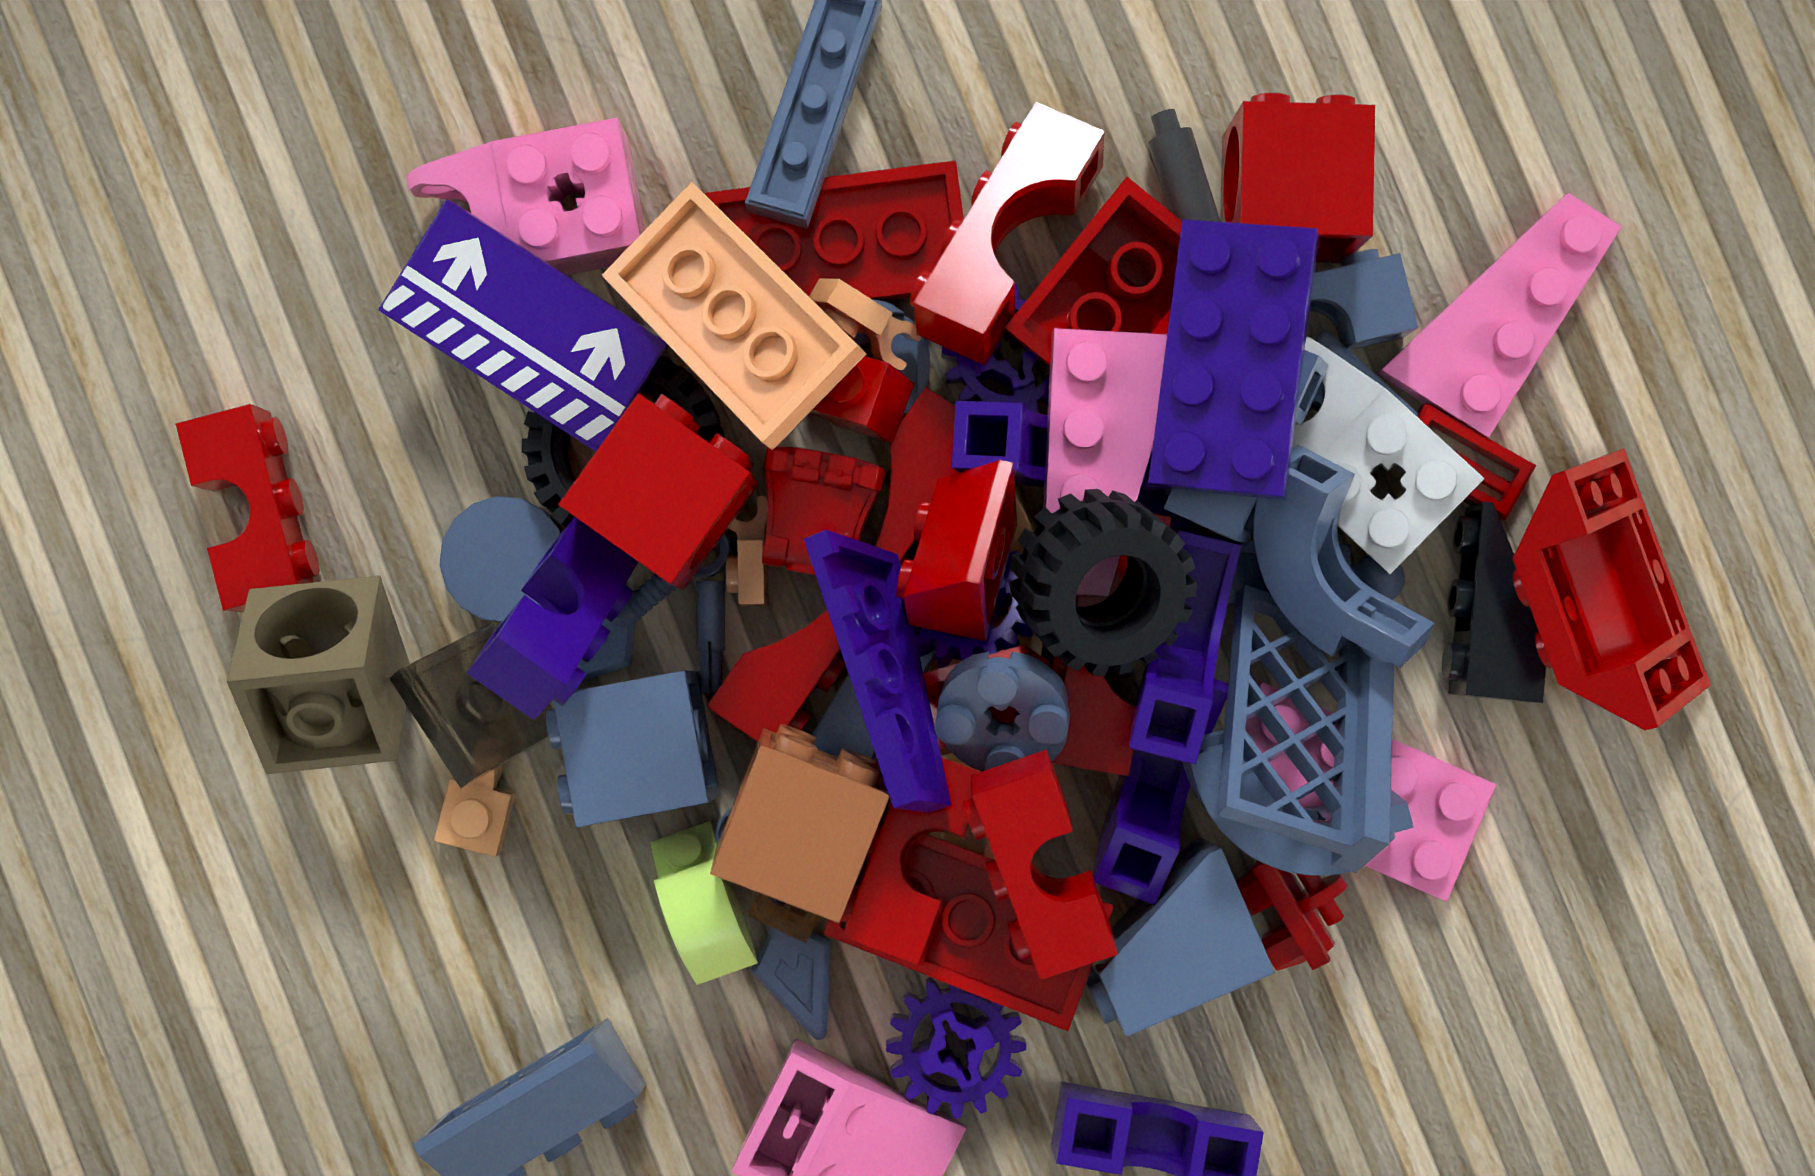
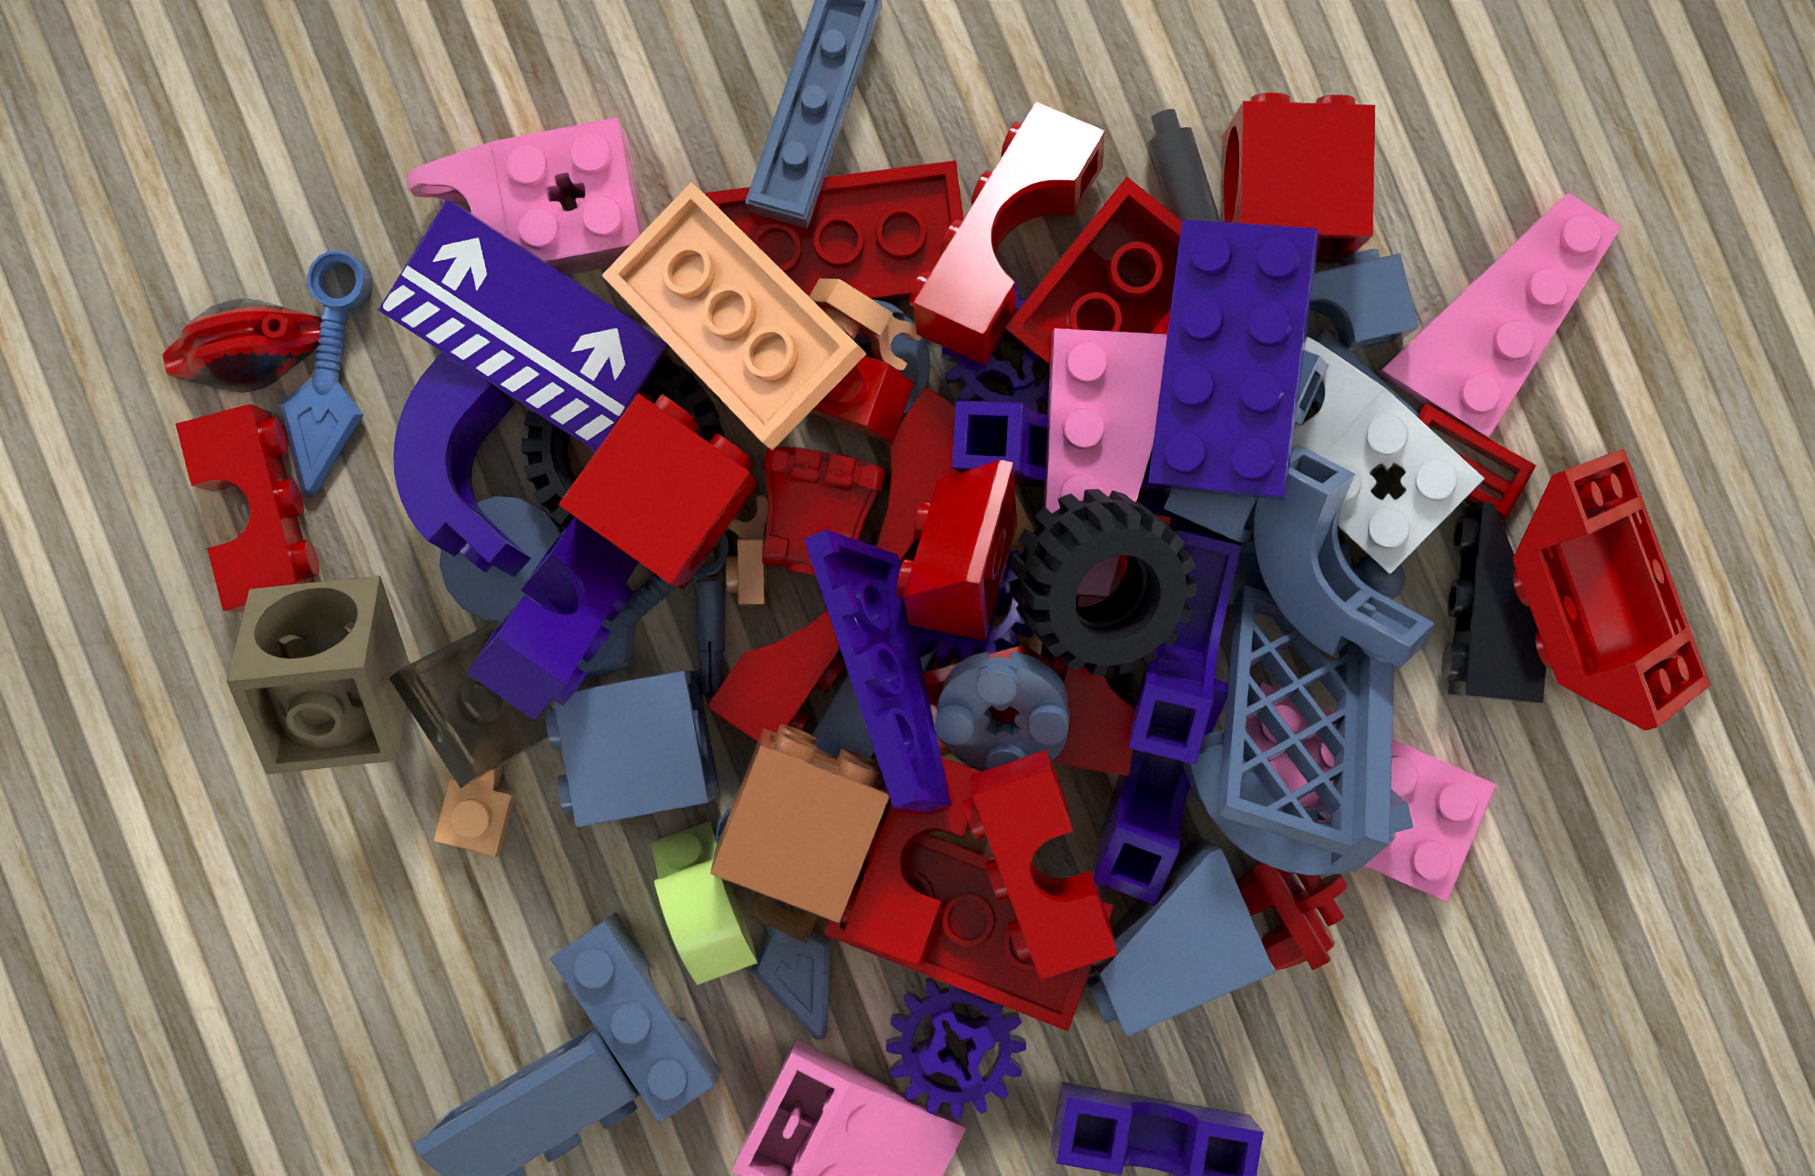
none -> red hat [162,298,322,393]
none -> medium blue piece [279,251,372,497]
none -> dark purple arch [393,352,531,577]
none -> sand blue arch [550,912,721,1123]

